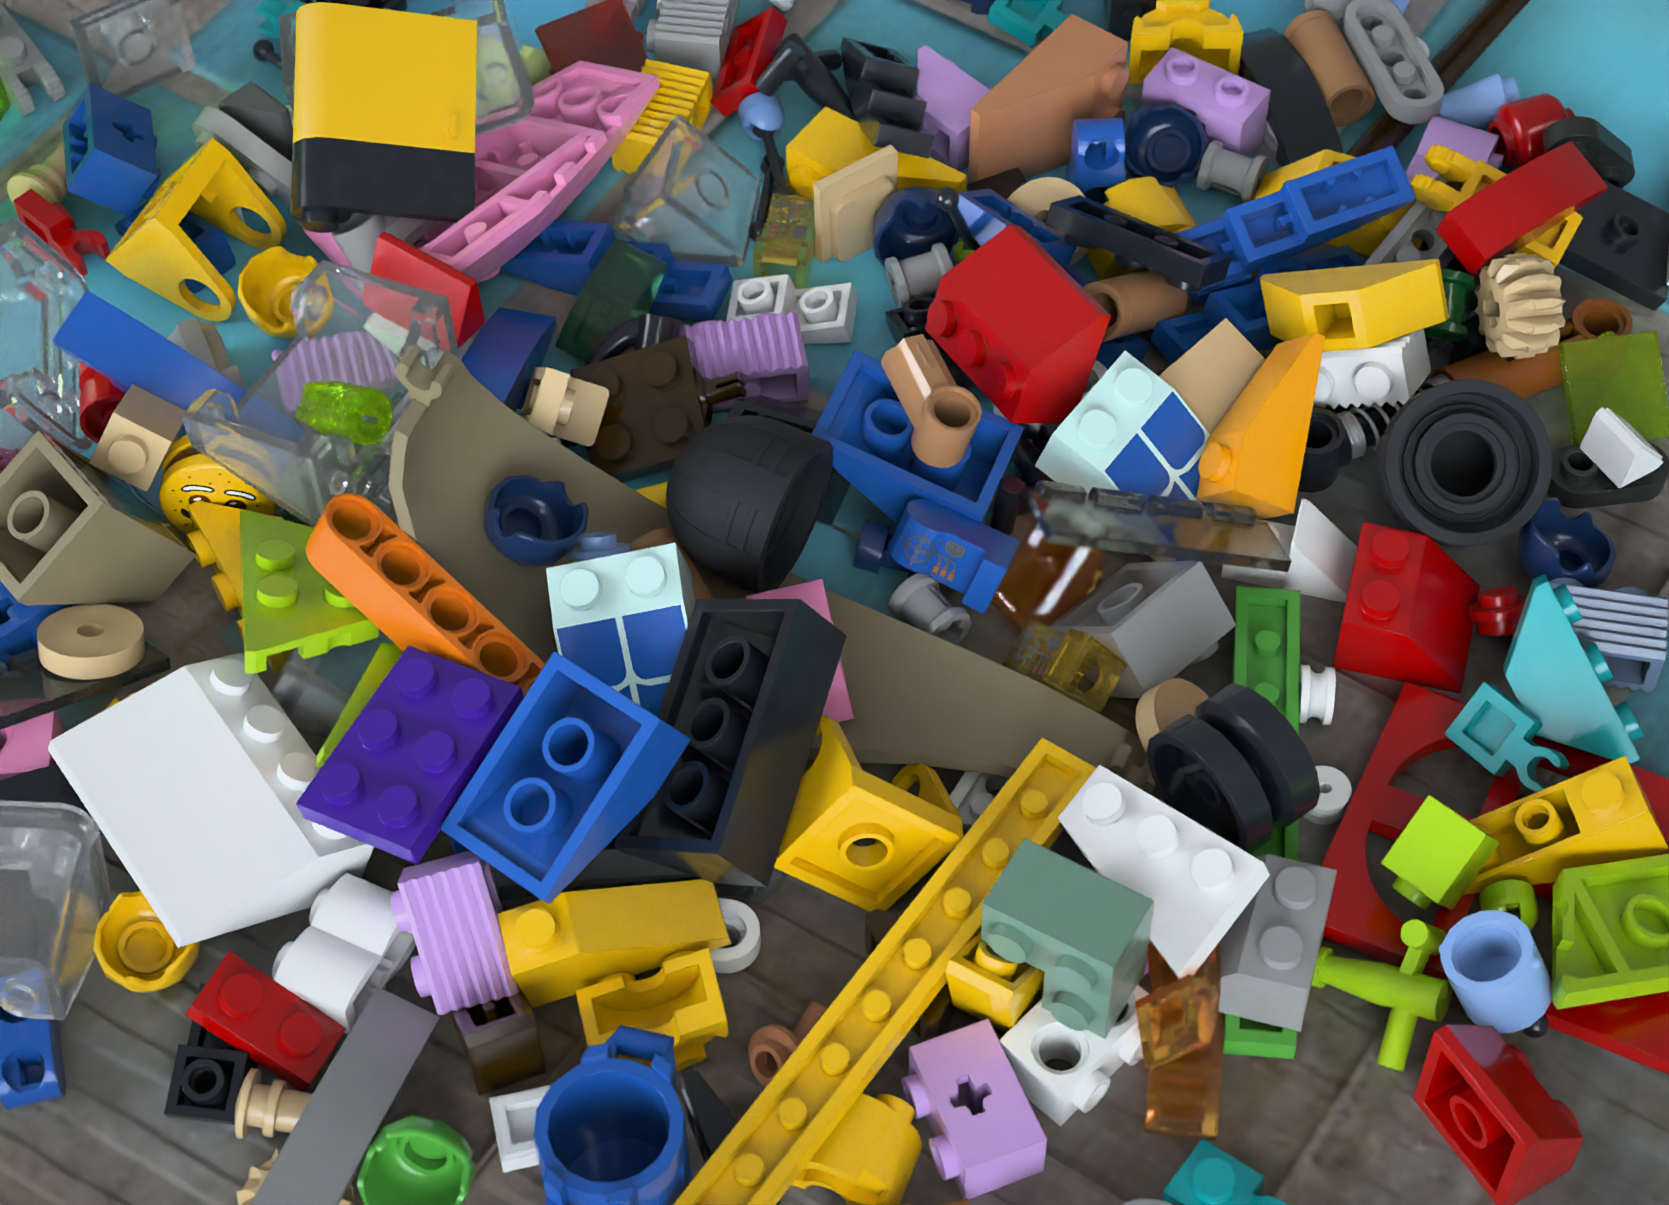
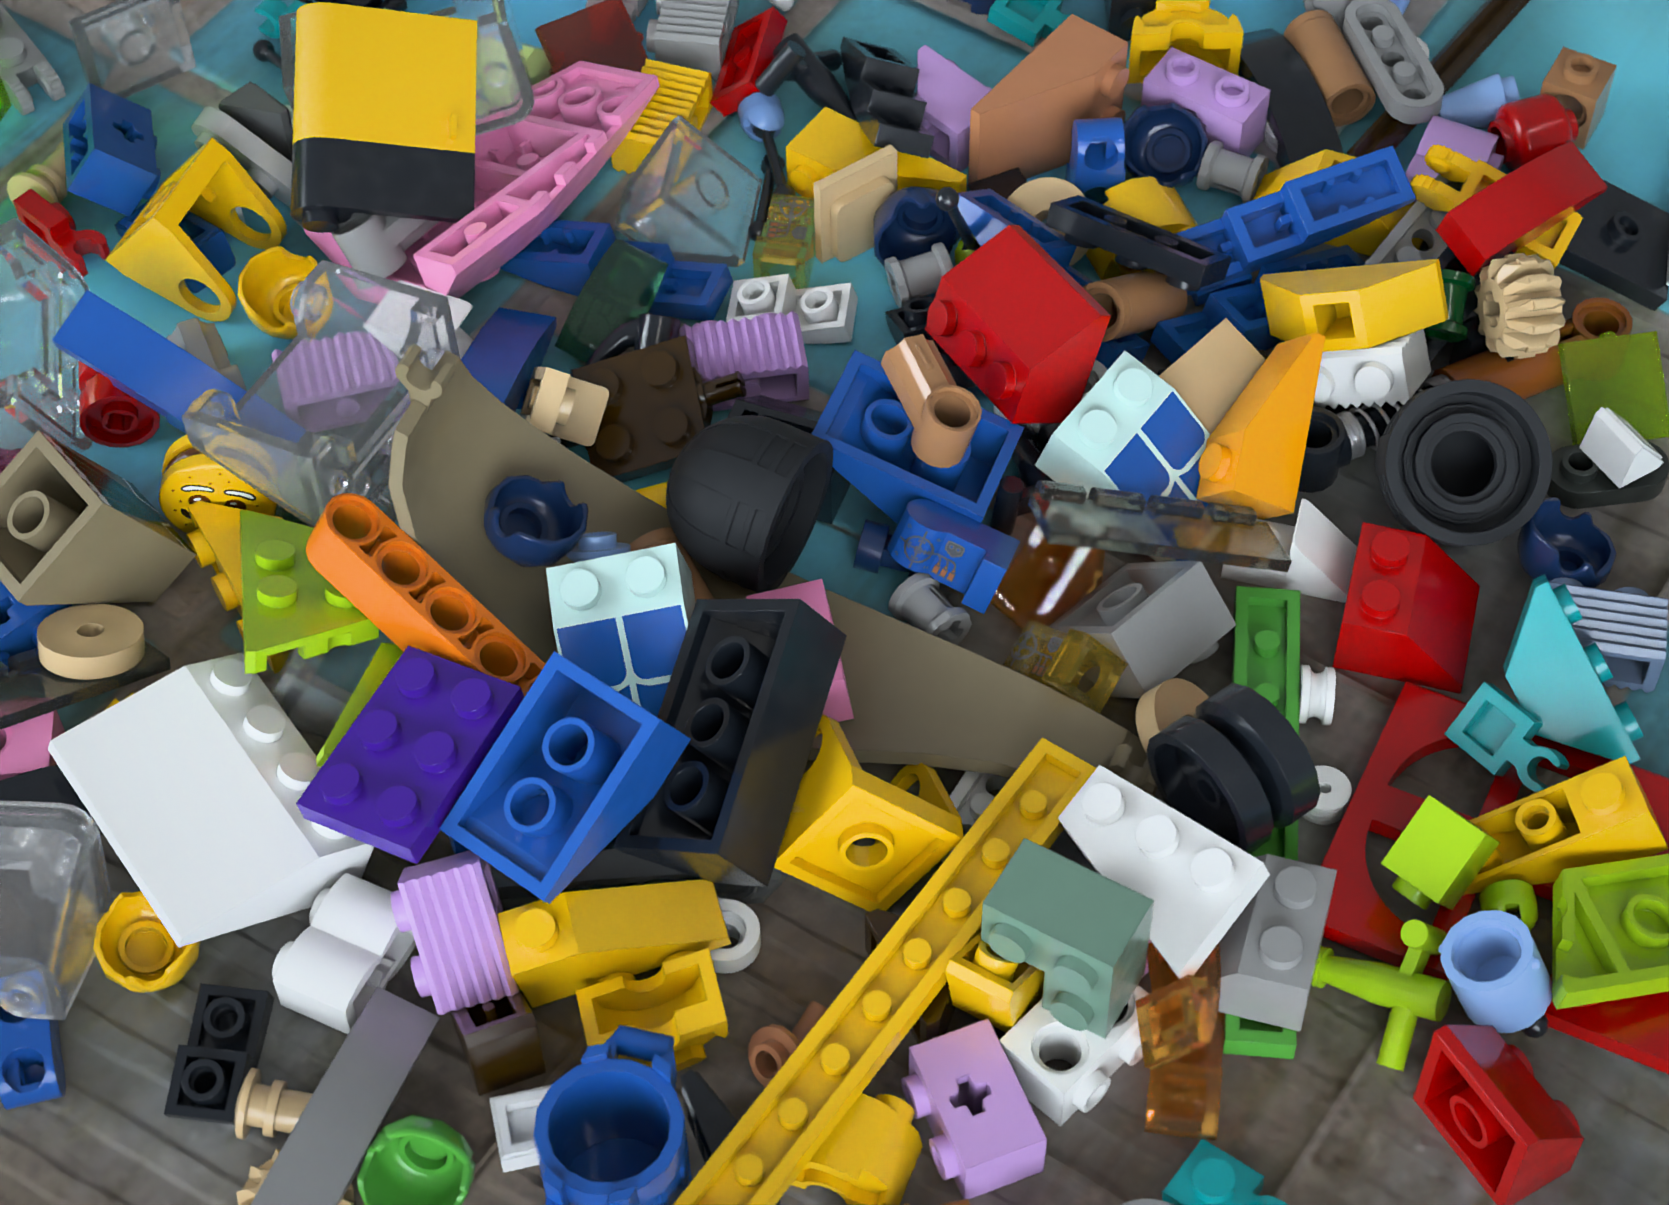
tan brick [89,384,190,492] -> none
red plate [185,951,346,1092] -> none
clear neon green hinge [295,381,393,445] -> none
red slope [366,232,485,349] -> none
red plate [1467,586,1527,636] -> none
pearl dark grey plate [1543,116,1635,189] -> none
none -> medium nougat brick [1540,47,1617,149]

